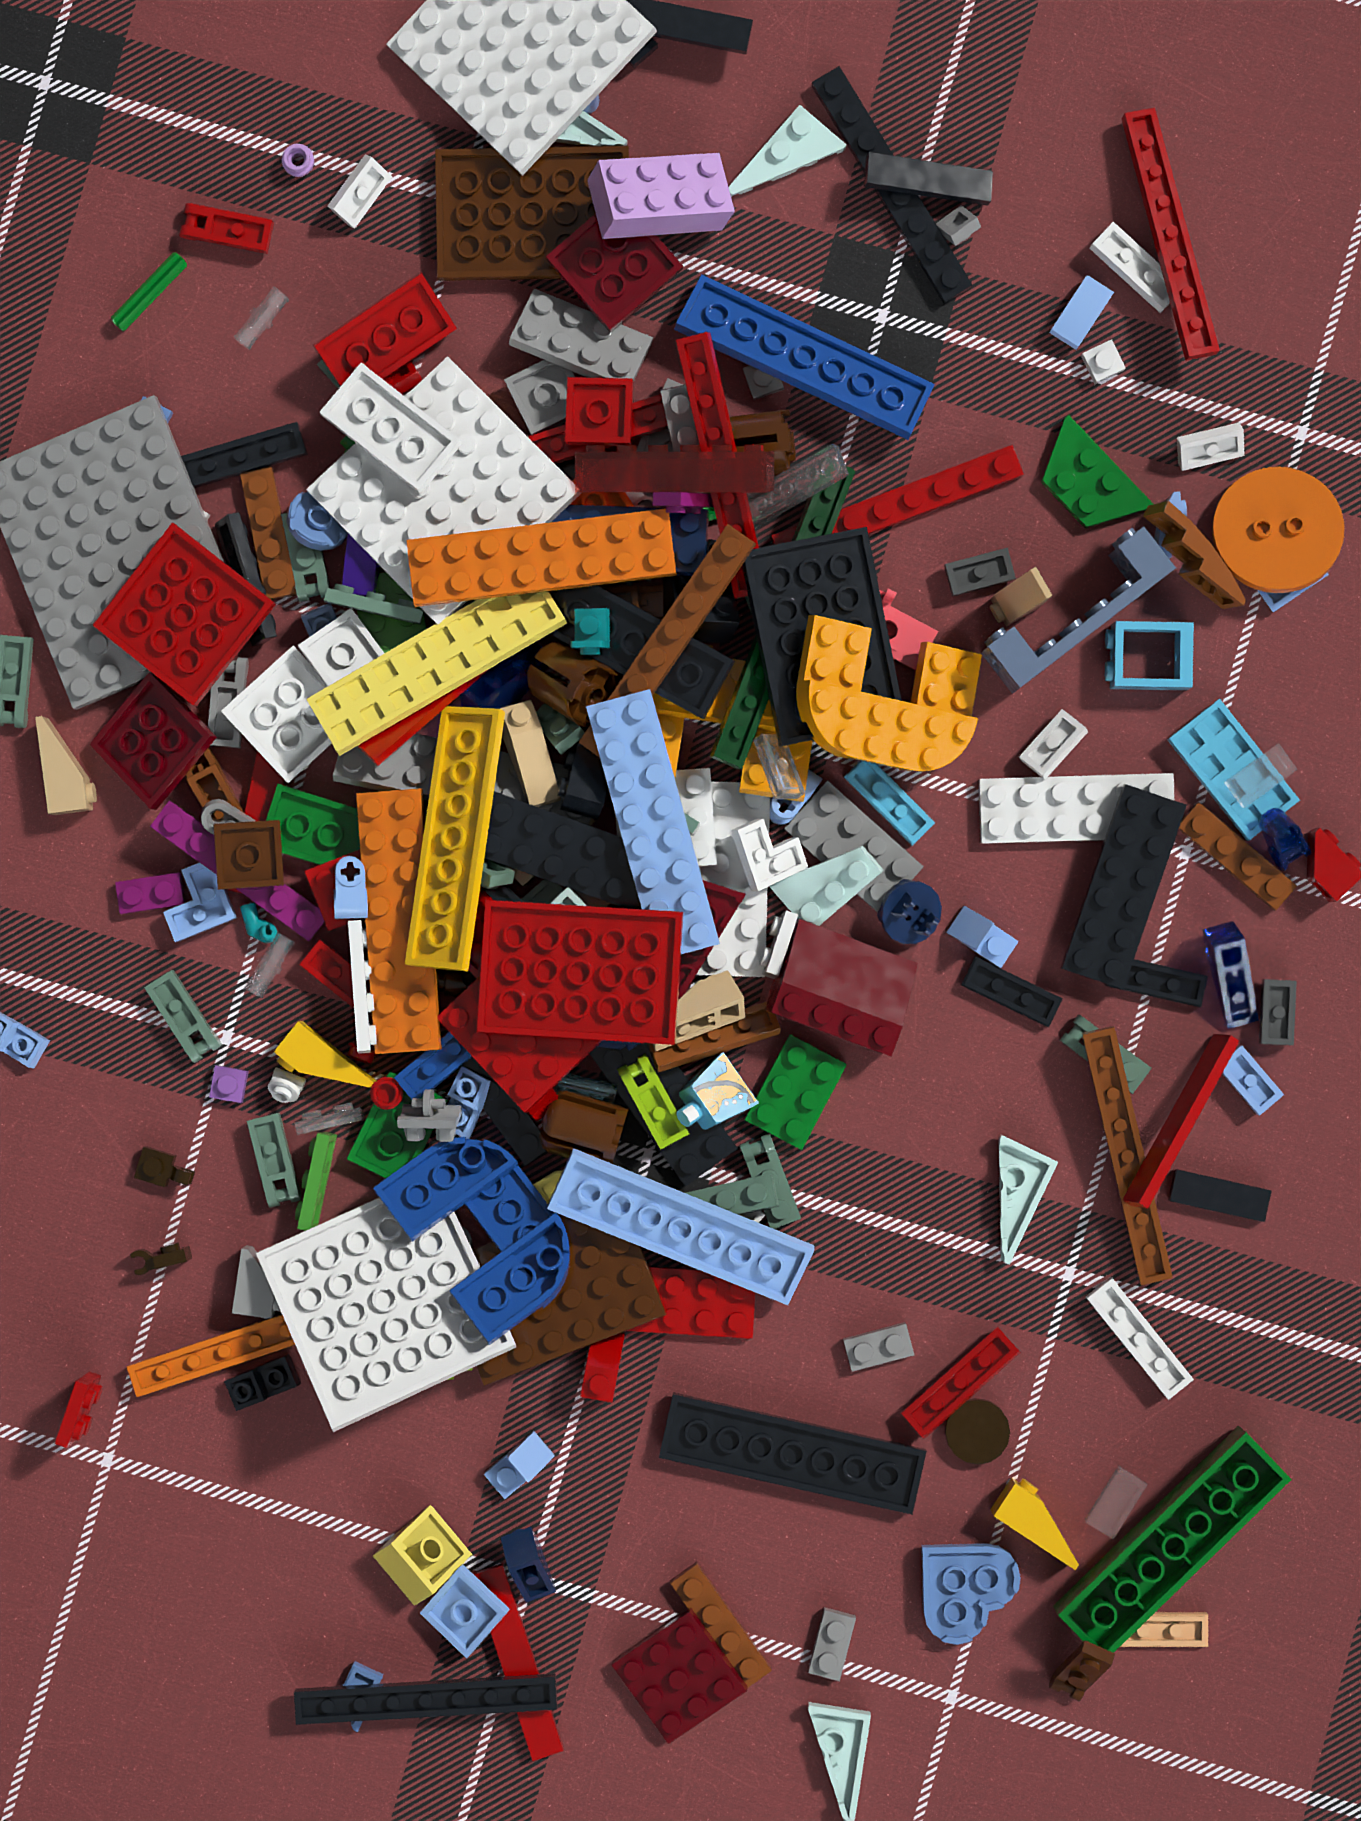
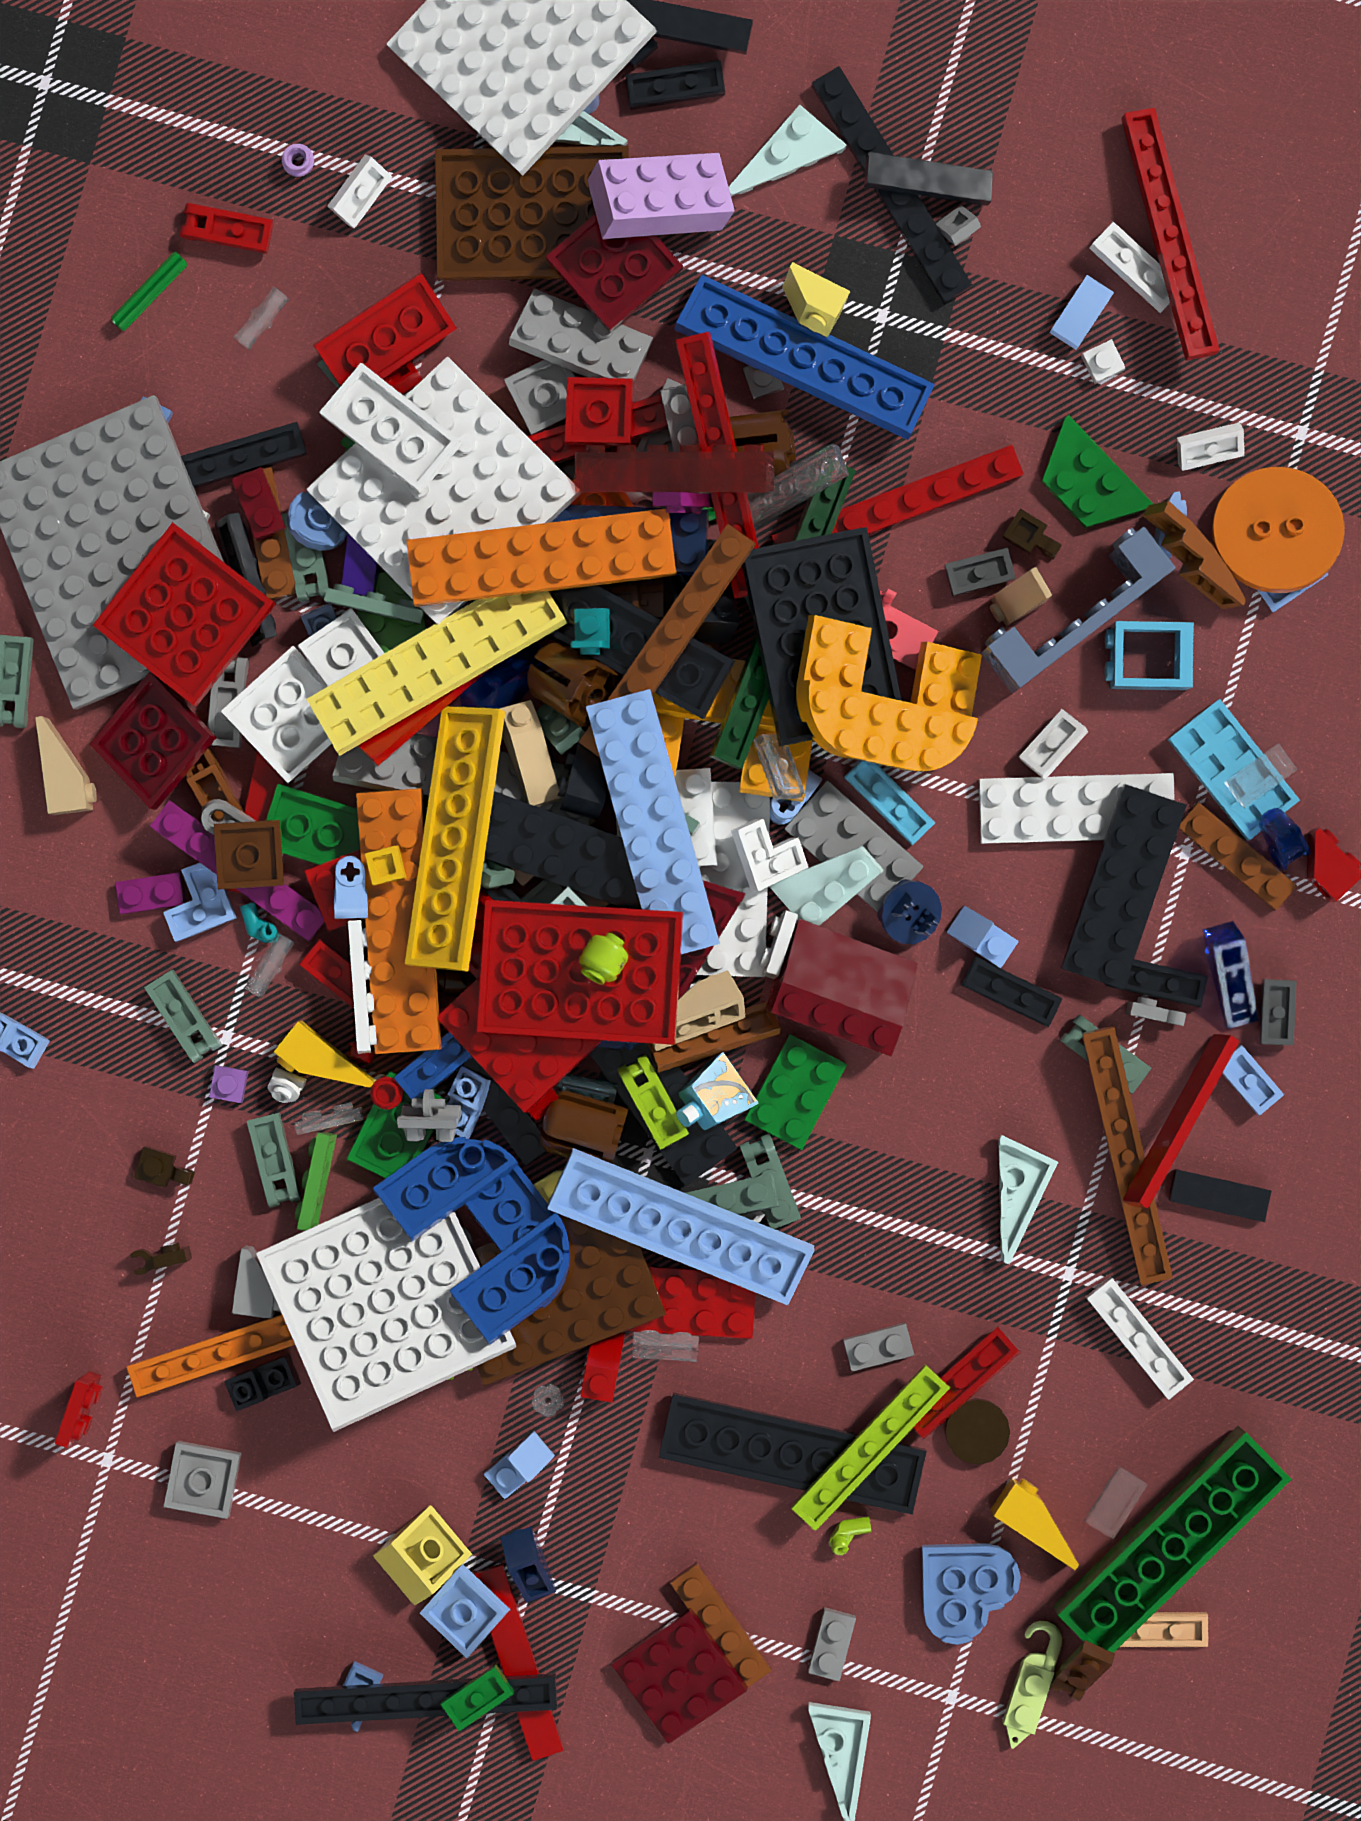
none -> light grey plate [164,1441,242,1519]
none -> dark red plate [232,467,287,541]
none -> yellow plate [365,845,407,886]
none -> green plate [441,1664,514,1731]
none -> clear plate [532,1385,564,1417]
none -> lime head [579,933,629,985]
none -> black tile [625,60,725,110]
none -> clear plate [632,1330,699,1362]
none -> light yellow slope [782,262,850,338]
none -> lime plate [791,1364,950,1531]
none -> lime arm [829,1517,871,1555]
none -> dark brown plate [1002,508,1062,559]
none -> yellowish green plate [1002,1621,1062,1749]
none -> light grey plate [1125,997,1186,1026]

